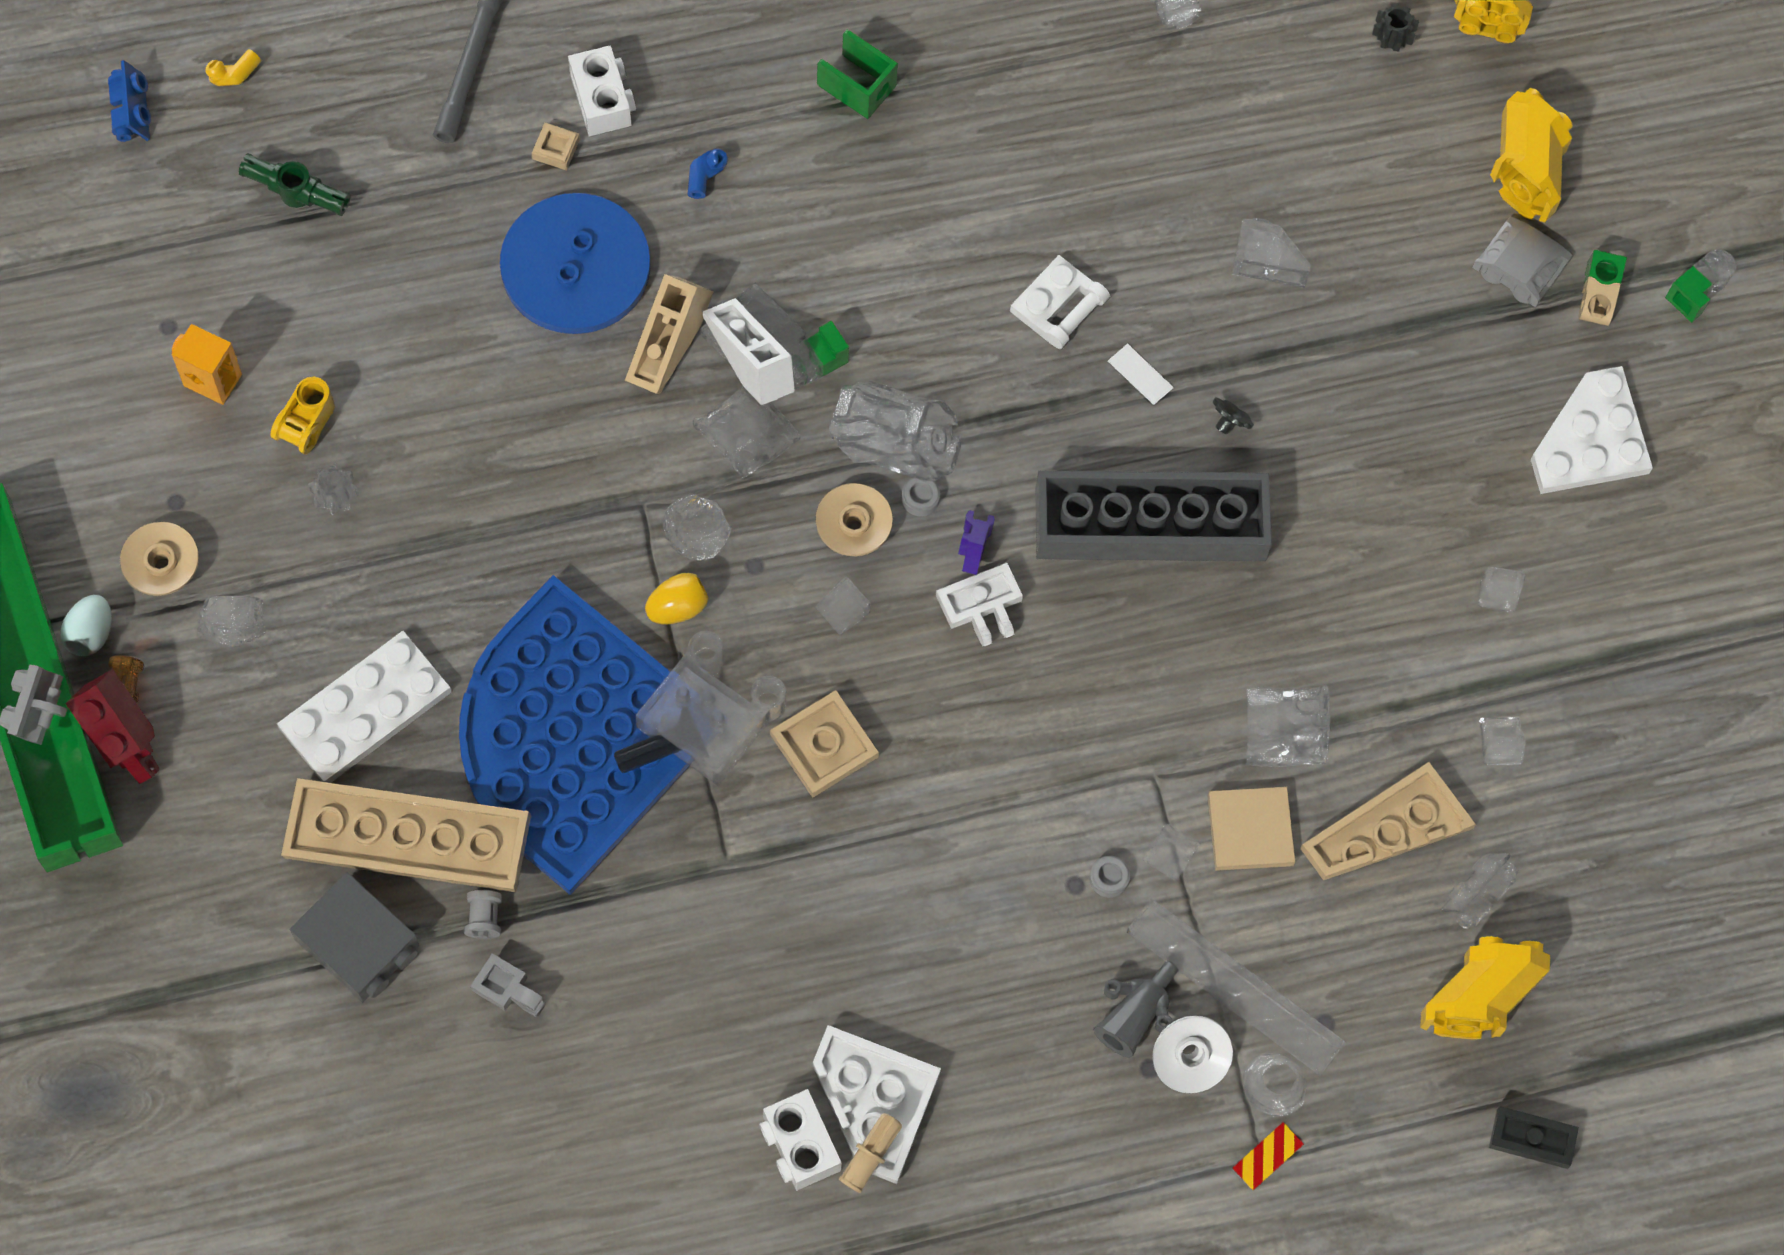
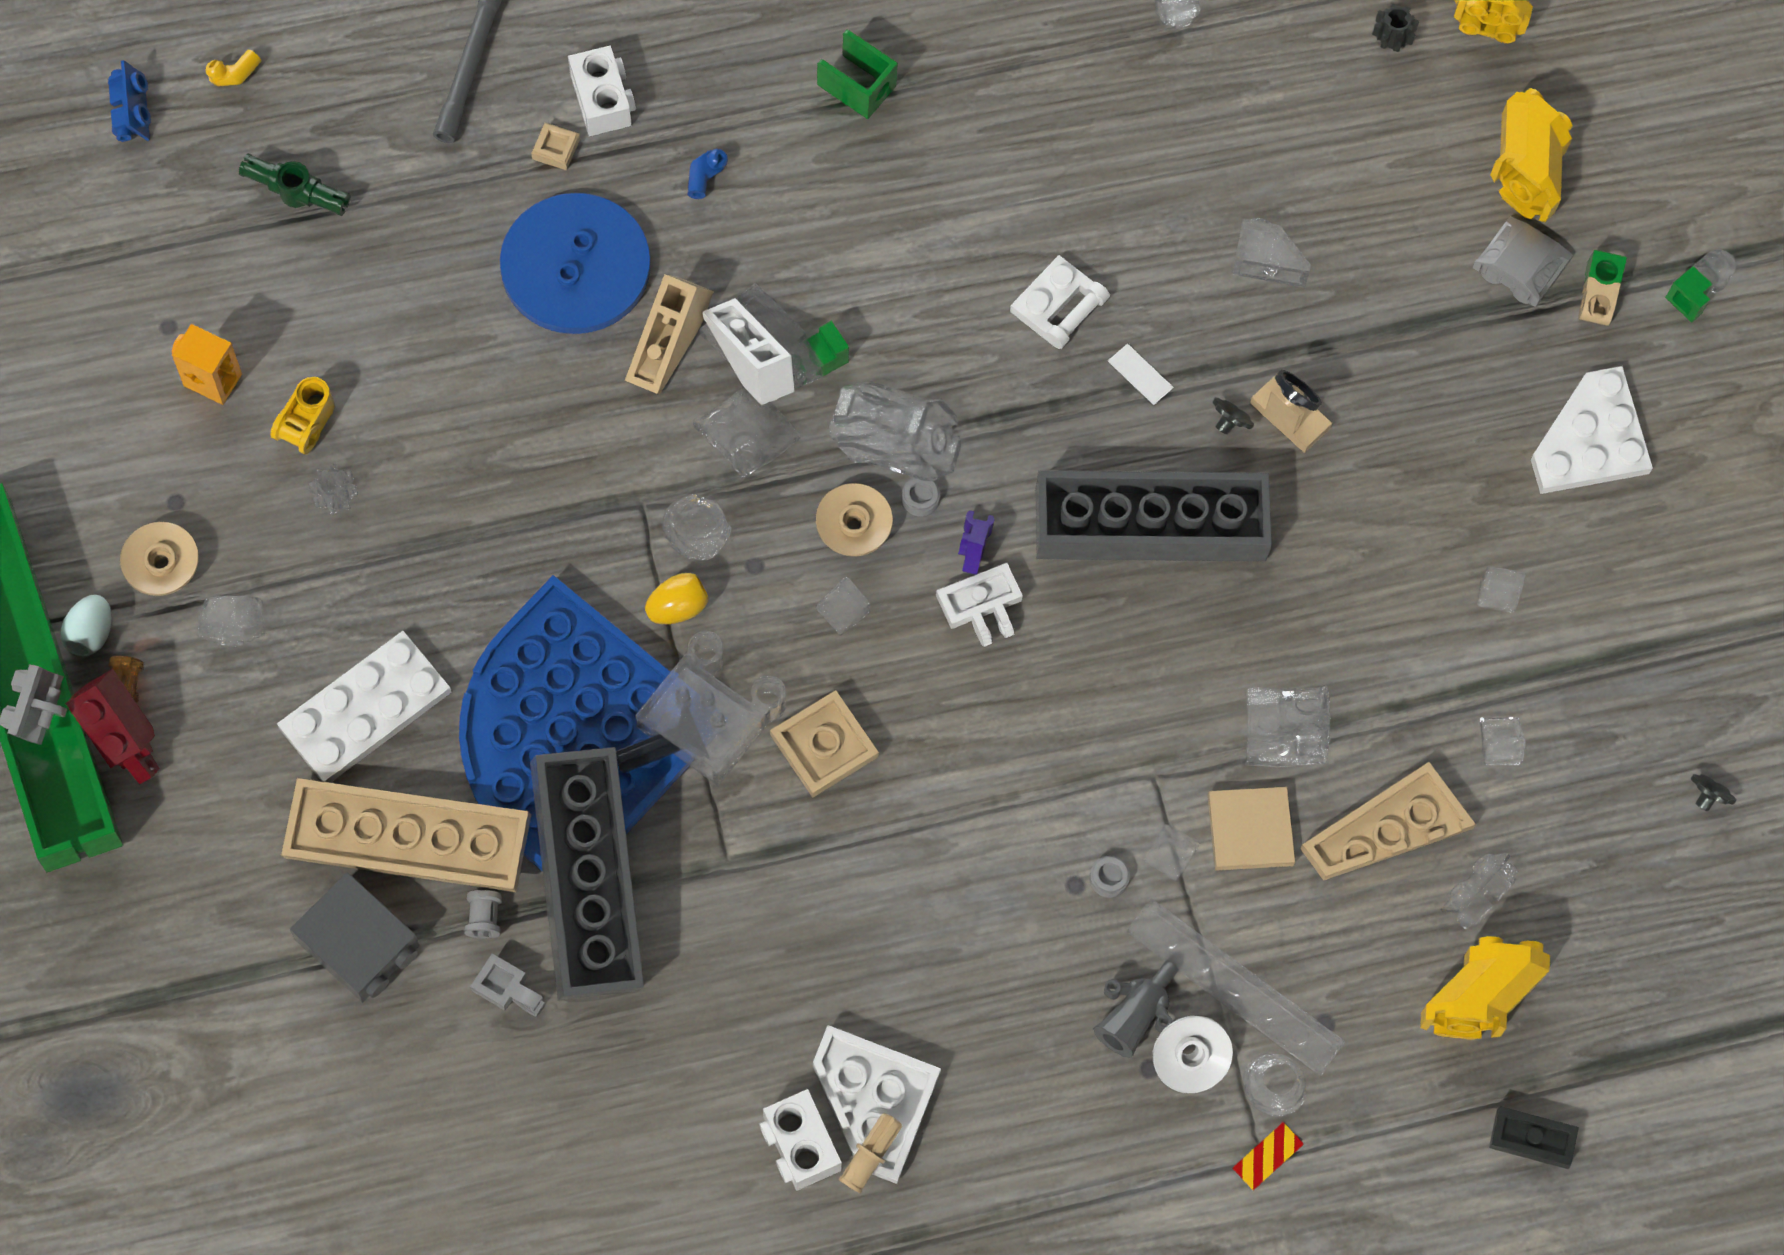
none -> dark grey brick [530,747,644,1001]
none -> tan piece [1250,370,1332,453]
none -> pearl dark grey plant [1691,774,1737,811]

